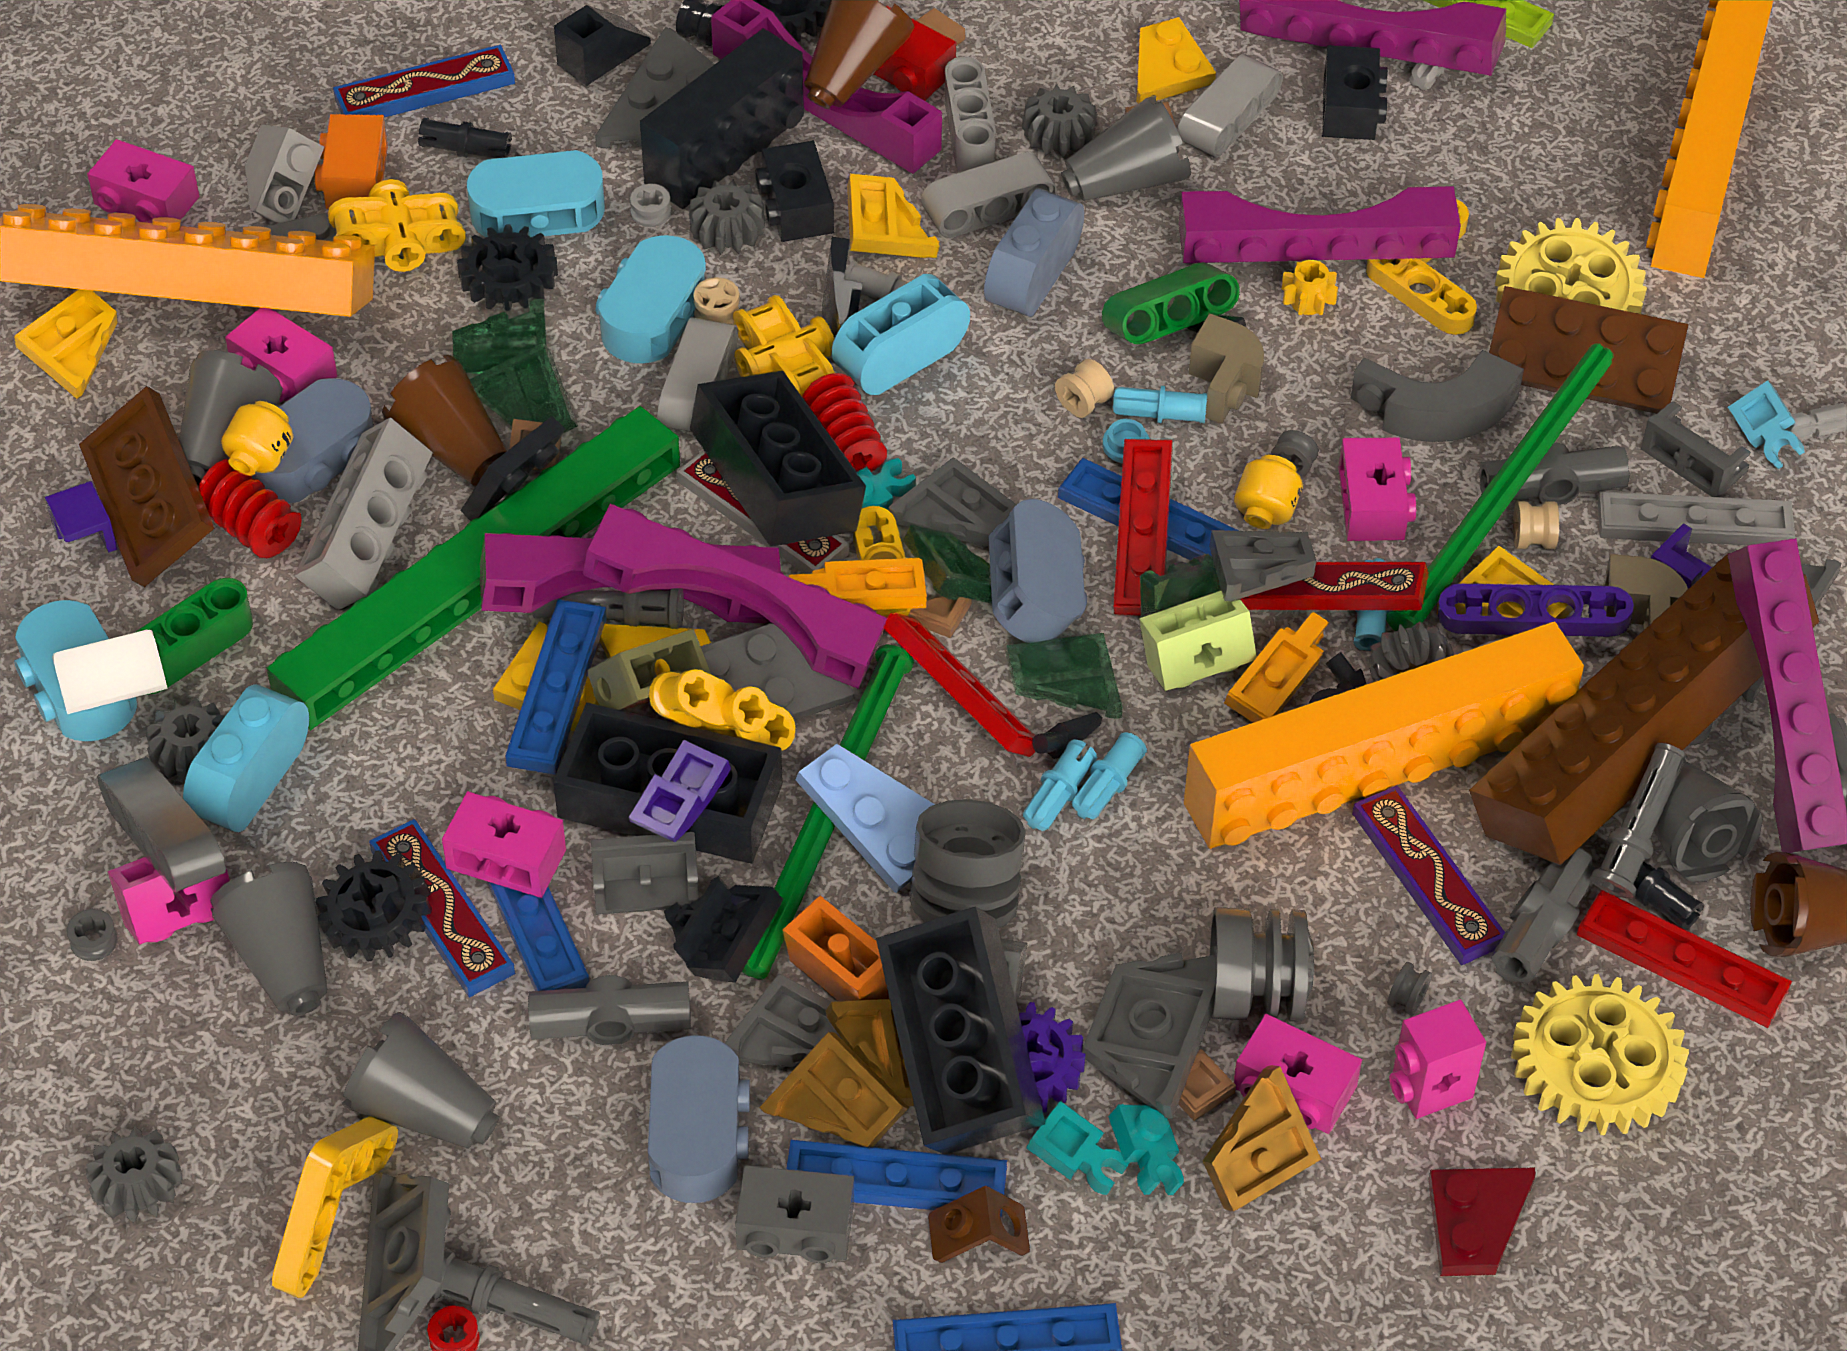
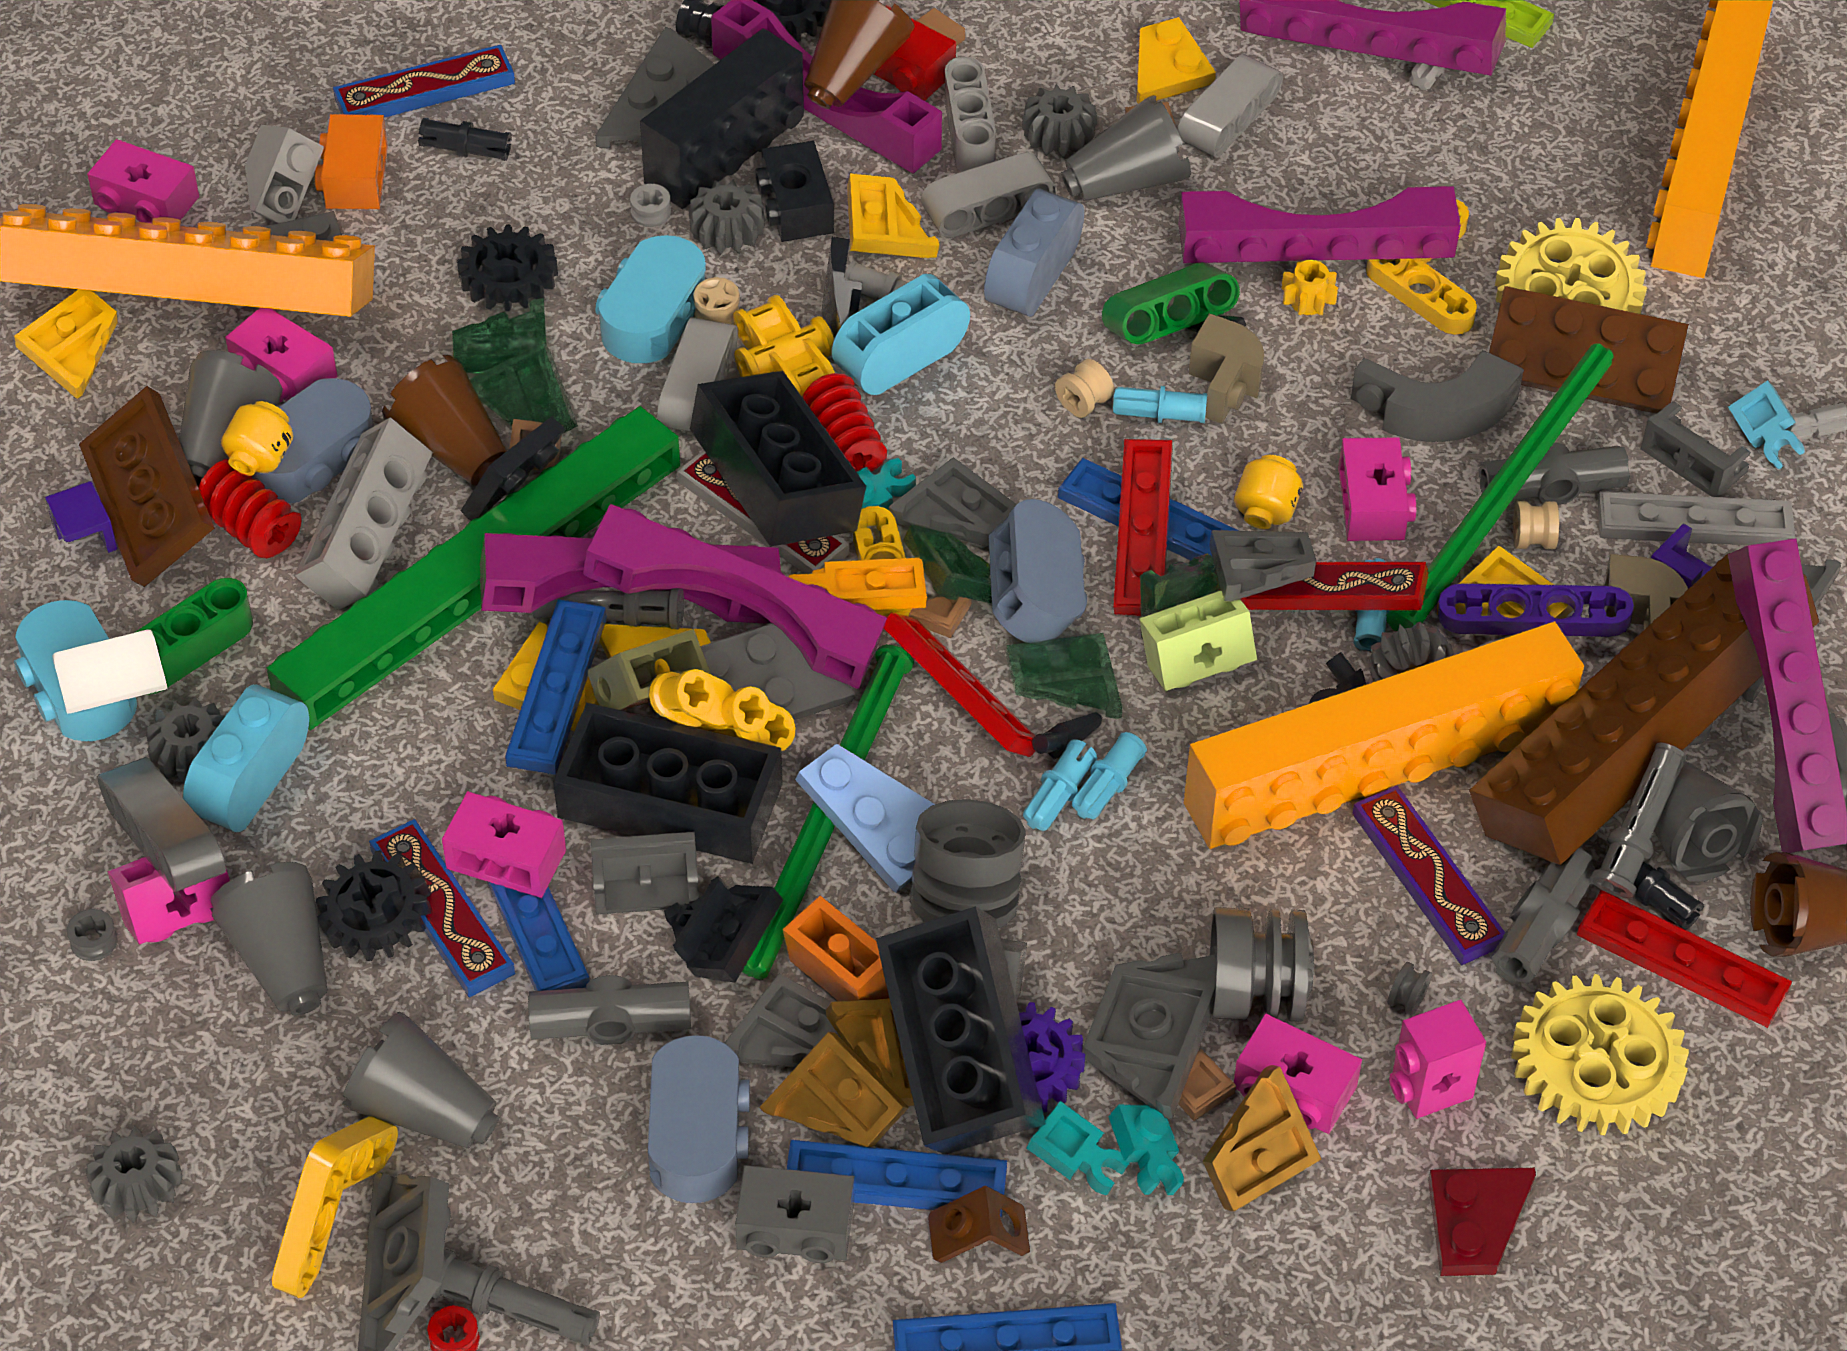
yellow axle [327,179,466,272] -> none
medium azure brick [467,150,605,237] -> none
black slope [554,5,651,86] -> none
slope [629,740,731,842] -> none
medium azure plate [1102,419,1150,463] -> none
light orange hinge [1224,612,1329,723] -> none
dark grey bush [1271,430,1319,477] -> none
black brick [1322,45,1388,140] -> none

